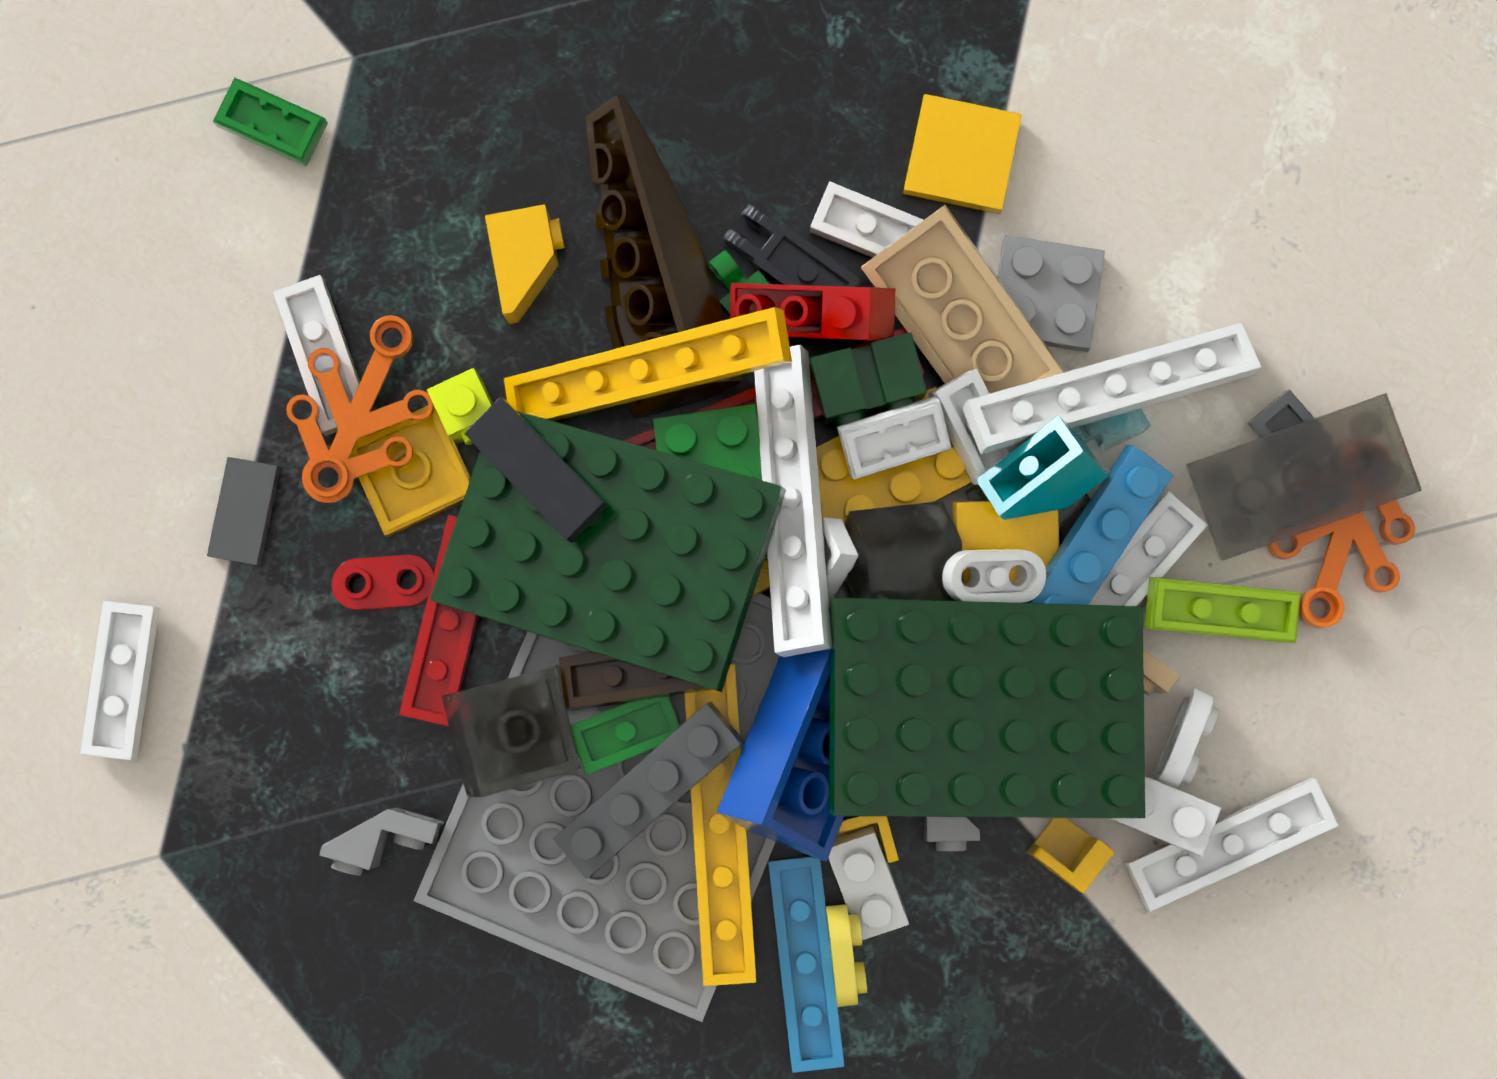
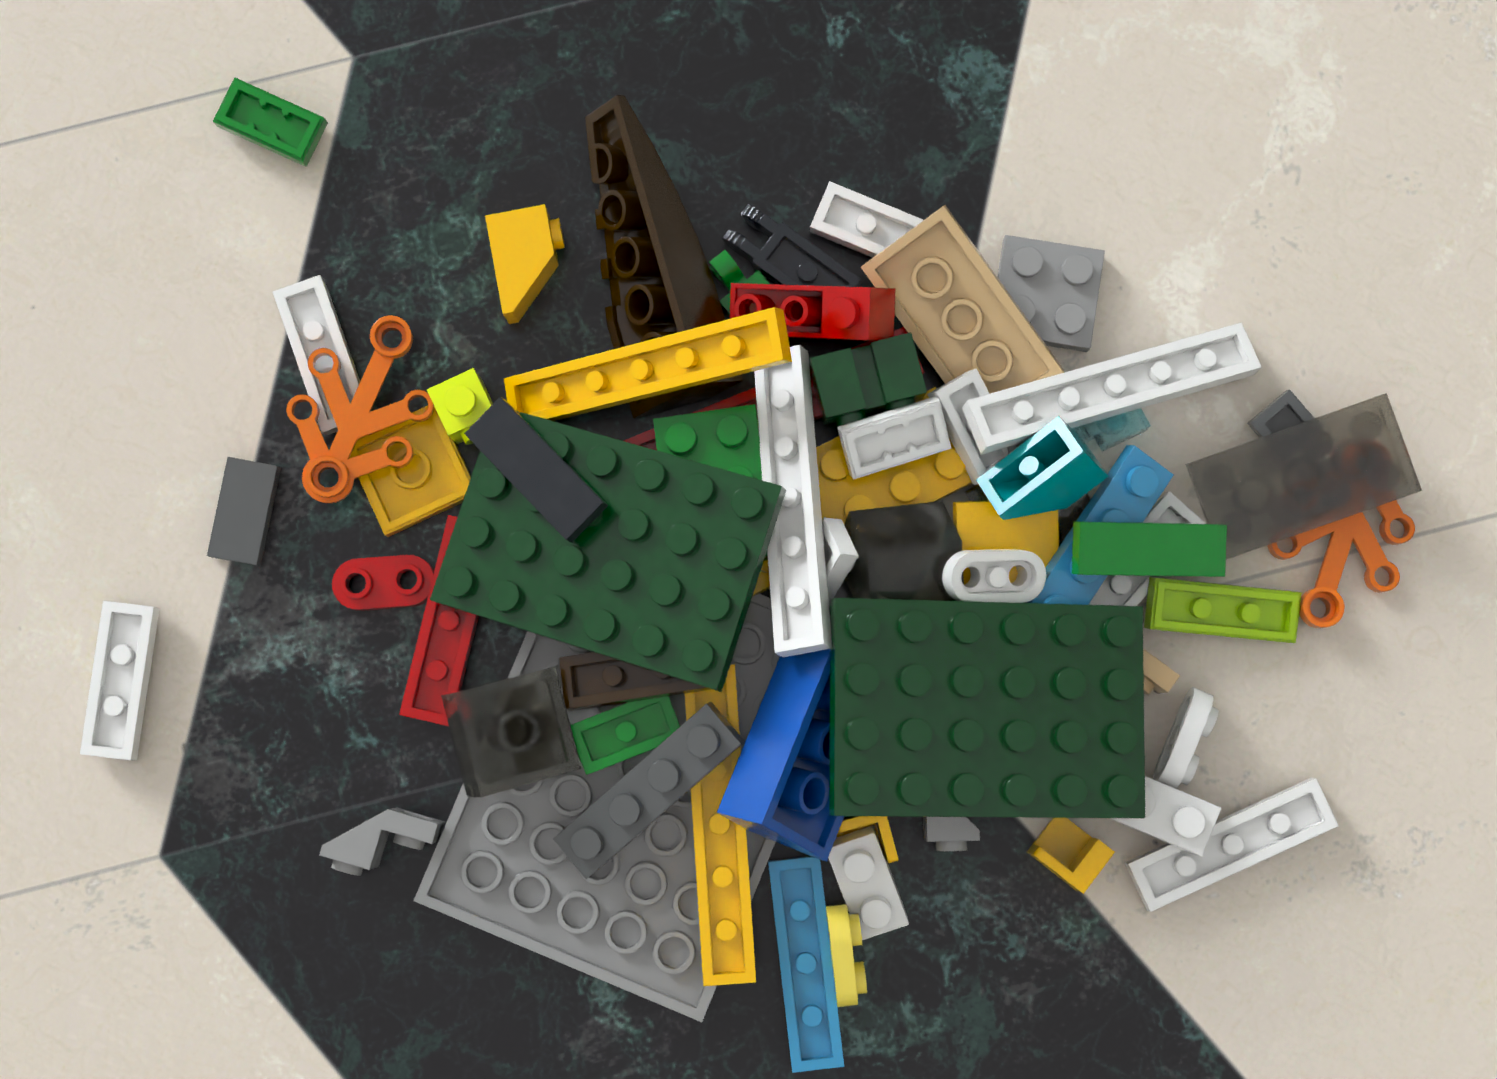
yellow tile [903,94,1022,214] -> none
none -> green tile [1072,521,1227,577]

